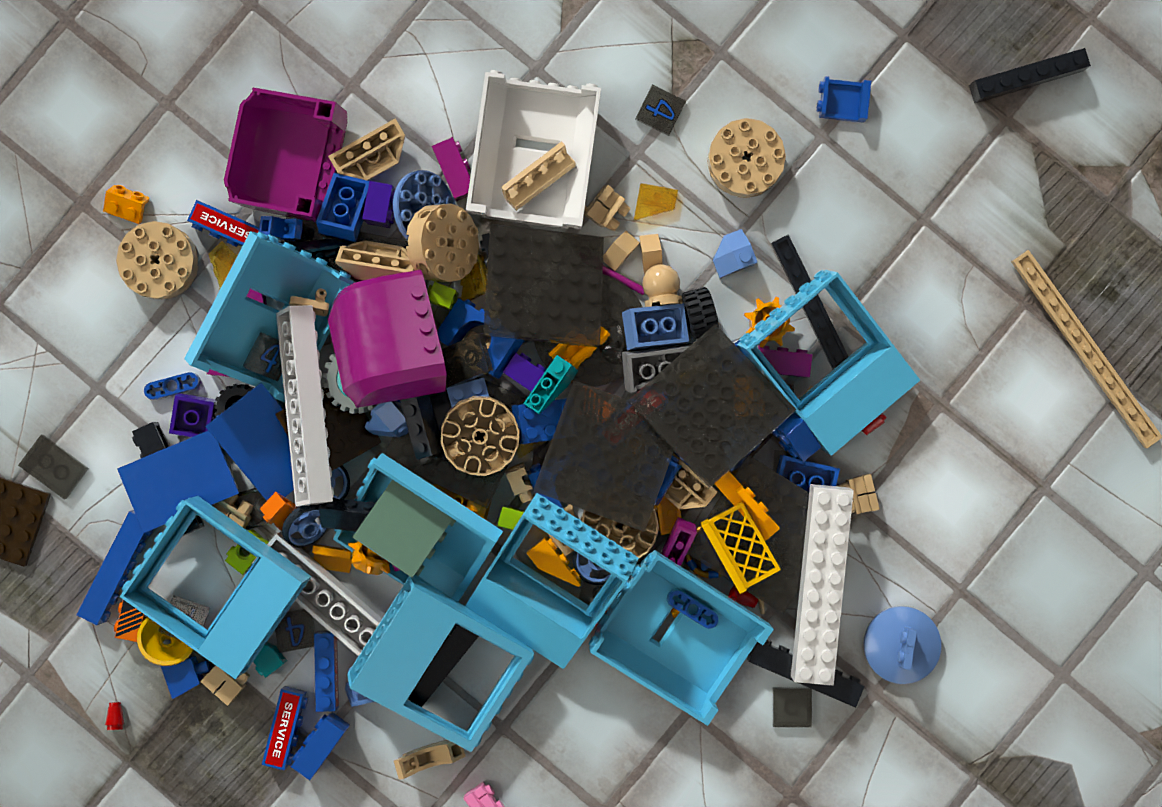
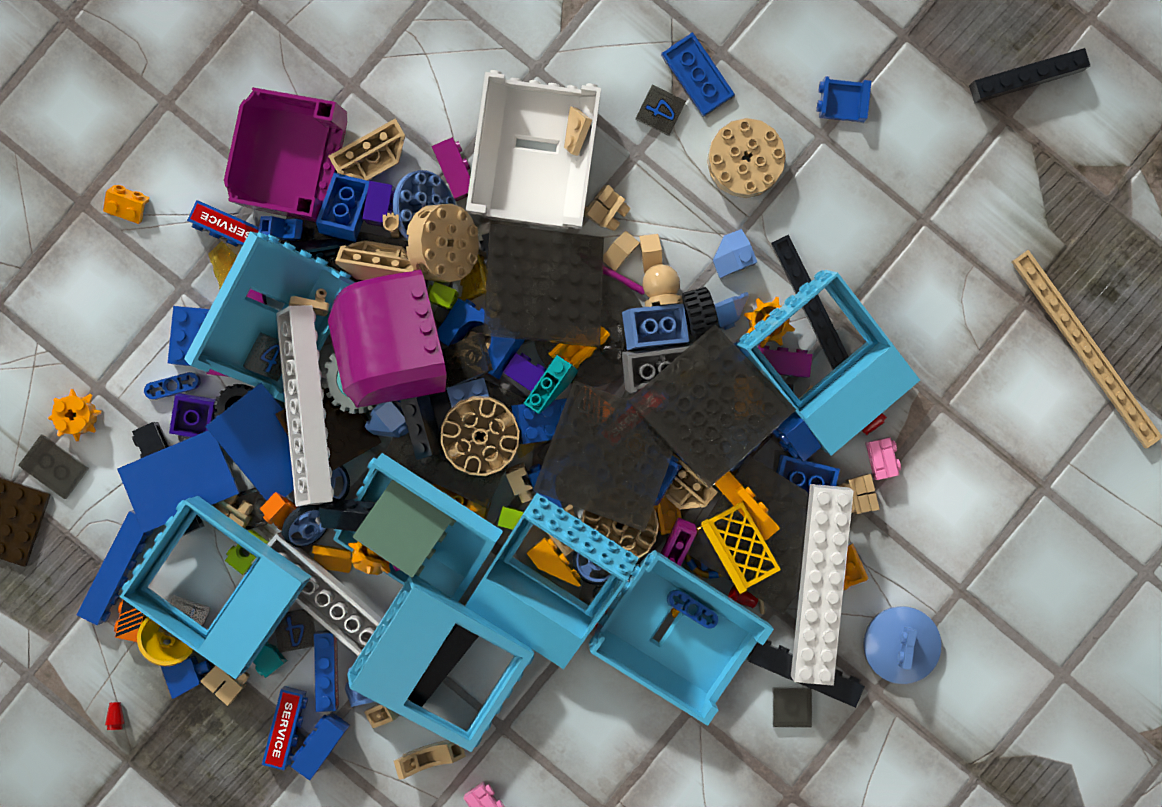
tan brick [116,221,198,300] -> none
tan fence [501,141,576,211] -> none
clear yellow wing [634,183,678,221] -> none
none -> light orange brick [48,389,101,442]
none -> blue brick [167,306,210,366]
none -> tan slope [364,703,399,728]
none -> tan piece [383,213,400,238]
none -> tan wing [564,106,592,156]
none -> blue tile [661,32,735,117]
none -> medium blue slope [714,292,749,330]
none -> light orange bracket [843,543,869,591]
none -> bright pink brick [865,437,901,480]

